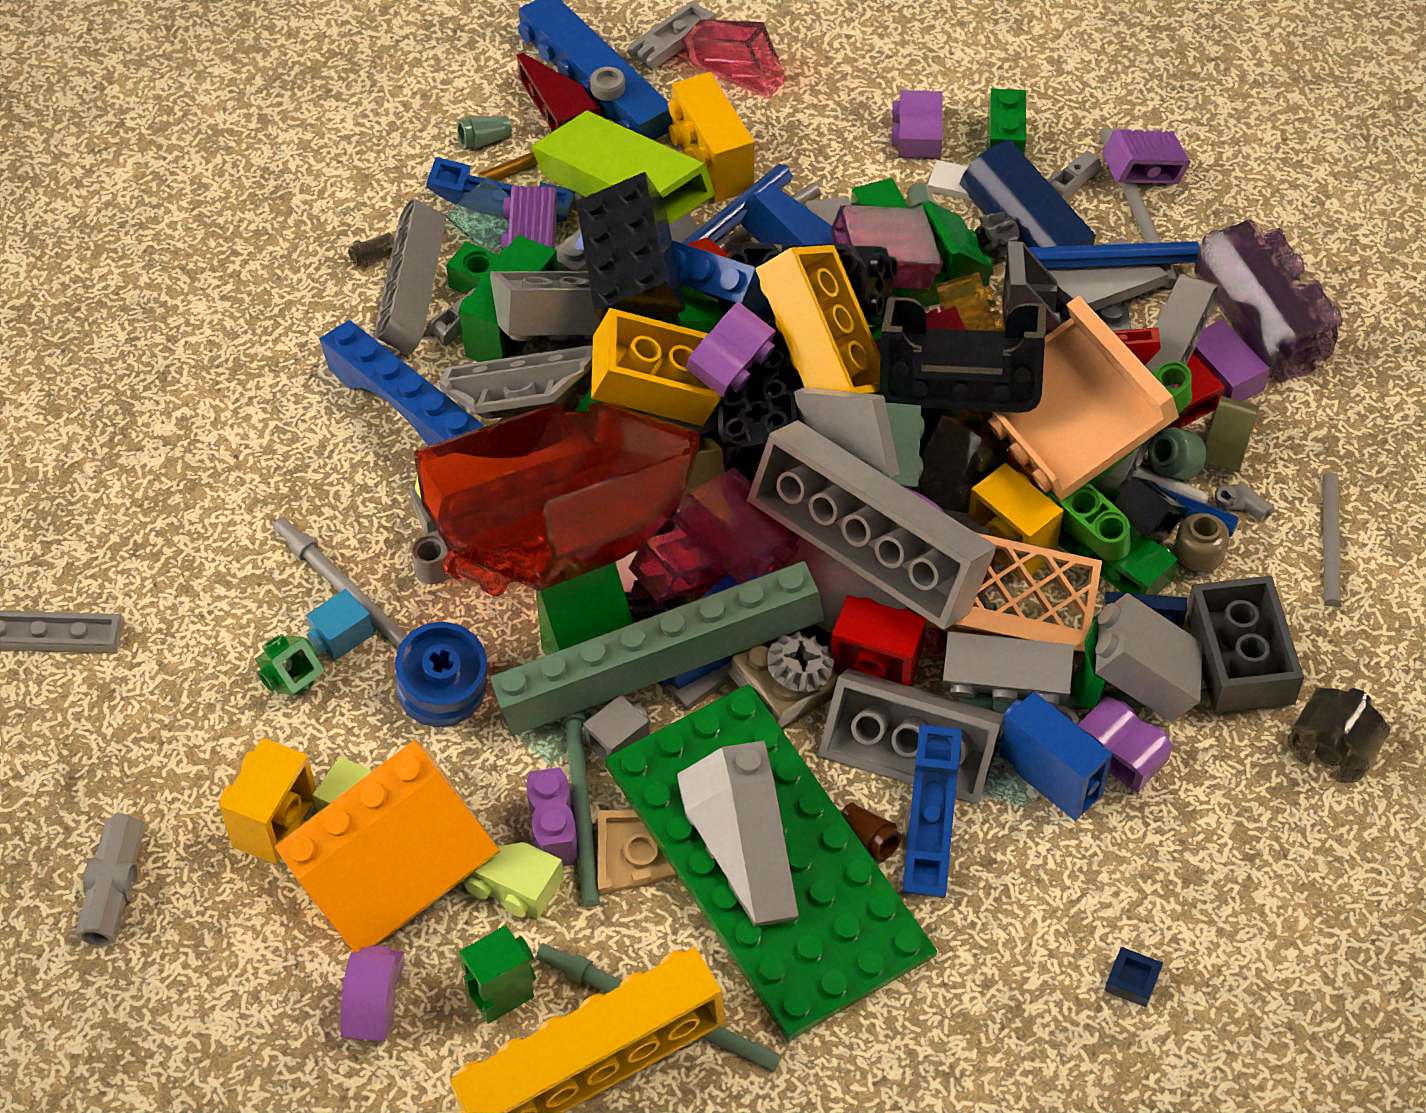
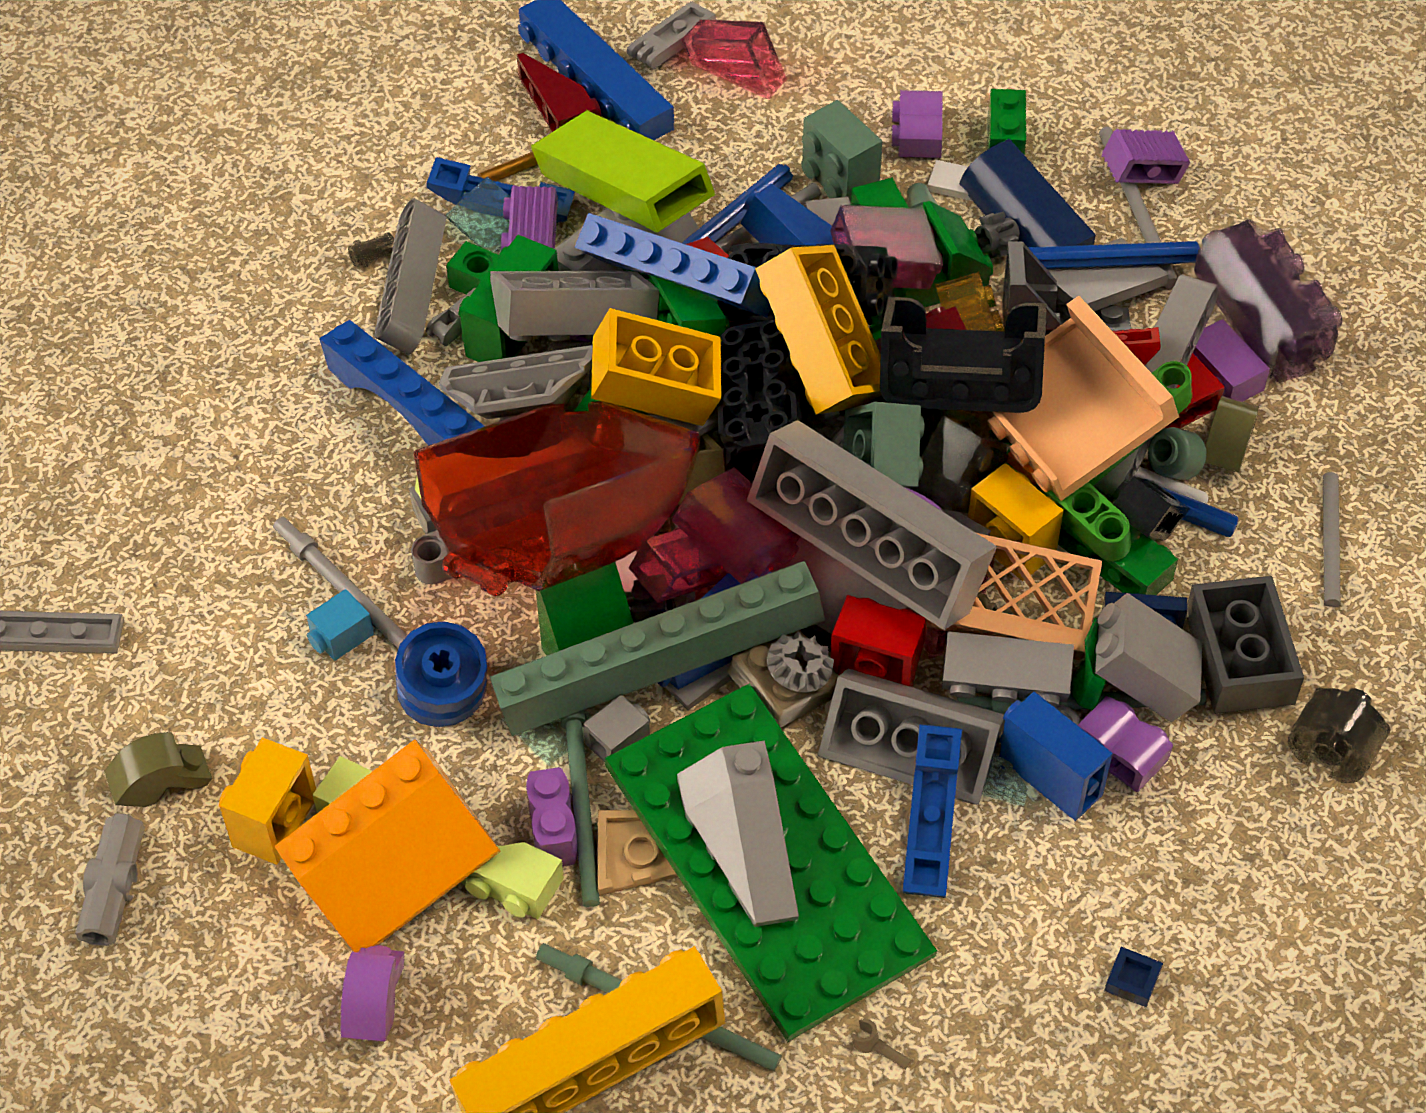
green brick [254,634,325,695] -> none
sand green cone [457,115,512,150] -> none
green brick [459,925,536,1024] -> none
black brick [576,172,685,322] -> none
light grey tile [590,67,626,100] -> none
yellow brick [668,71,755,203] -> none
medium lavender brick [686,302,776,397] -> none
light grey tile [794,387,900,478] -> none
reddish brown cone [840,803,901,861] -> none
light grey bar [1047,150,1101,201] -> none
dark tan head [1174,513,1230,572] -> none
light grey arm [1215,484,1274,522] -> none
none -> olive brick [104,732,212,807]
none -> sand green brick [801,100,883,204]
none -> dark tan hand [851,1018,911,1069]

